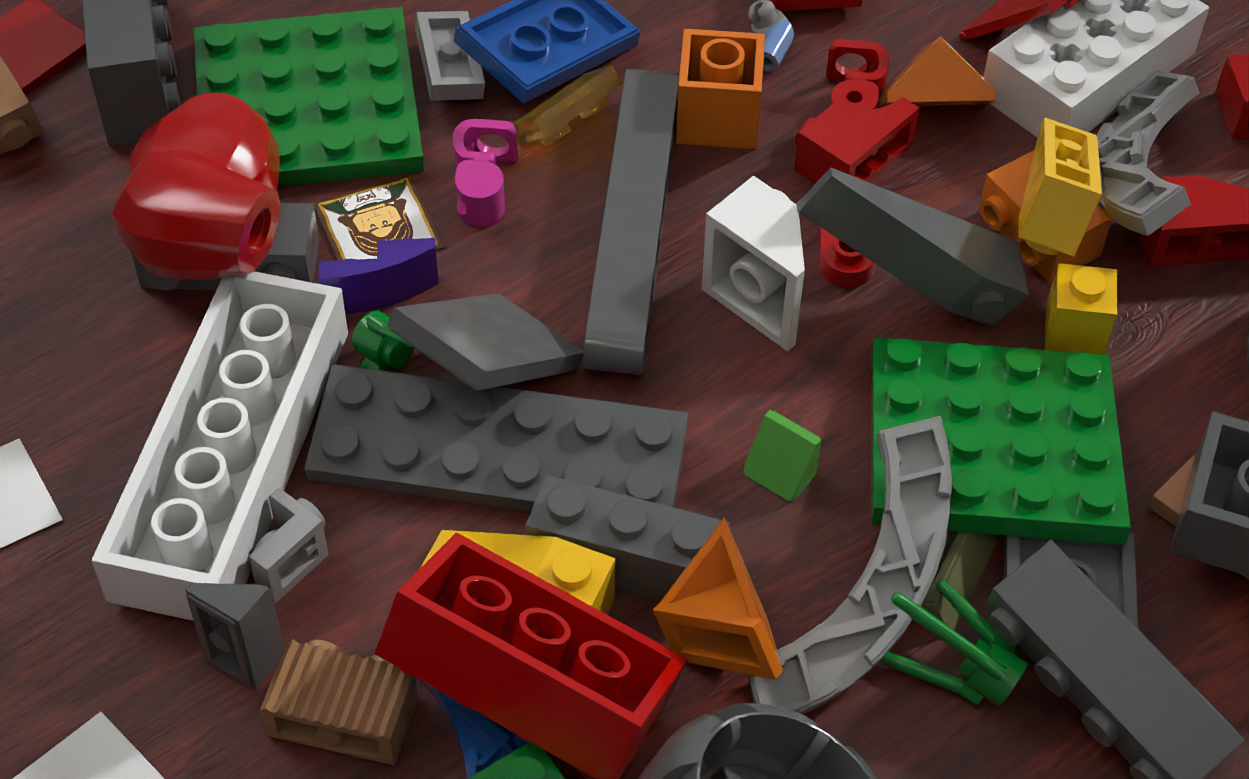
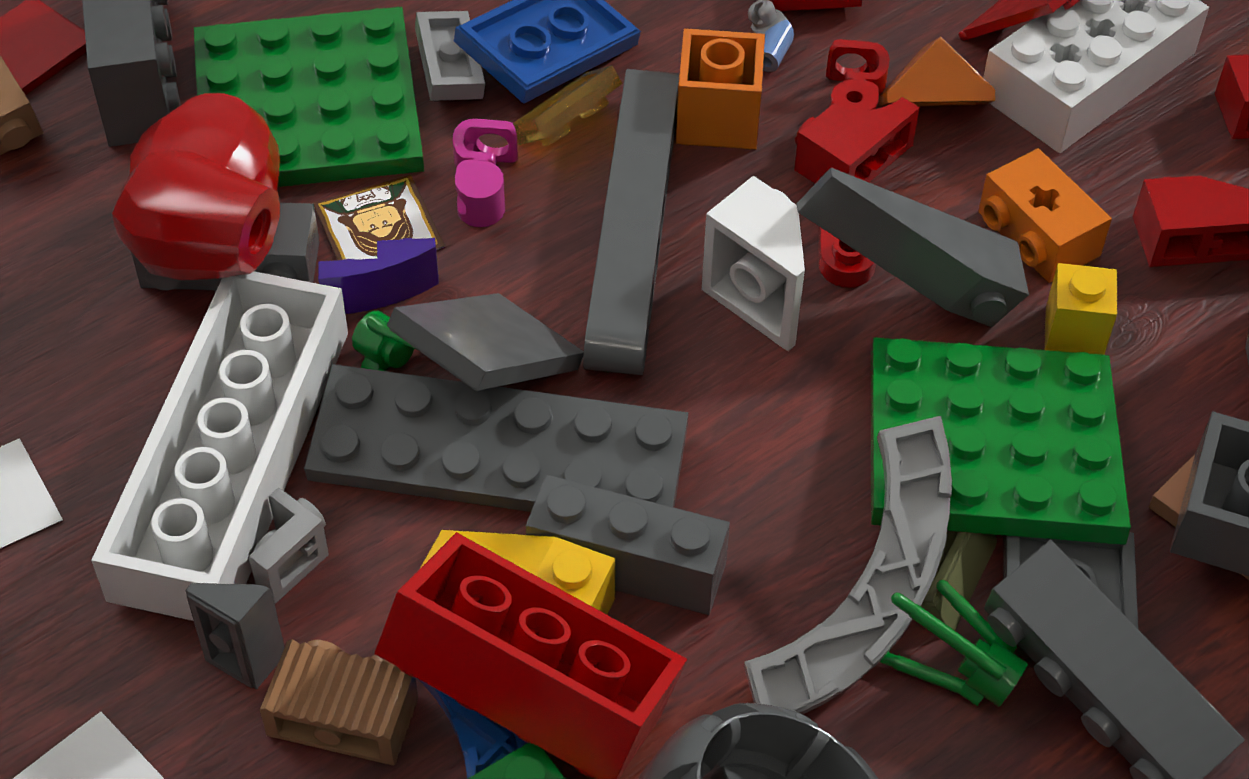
orange slope [653,517,783,680] -> none
bright green slope [743,410,821,502] -> none
yellow slope [1018,117,1102,257] -> none
light grey tile [1097,71,1200,236] -> none

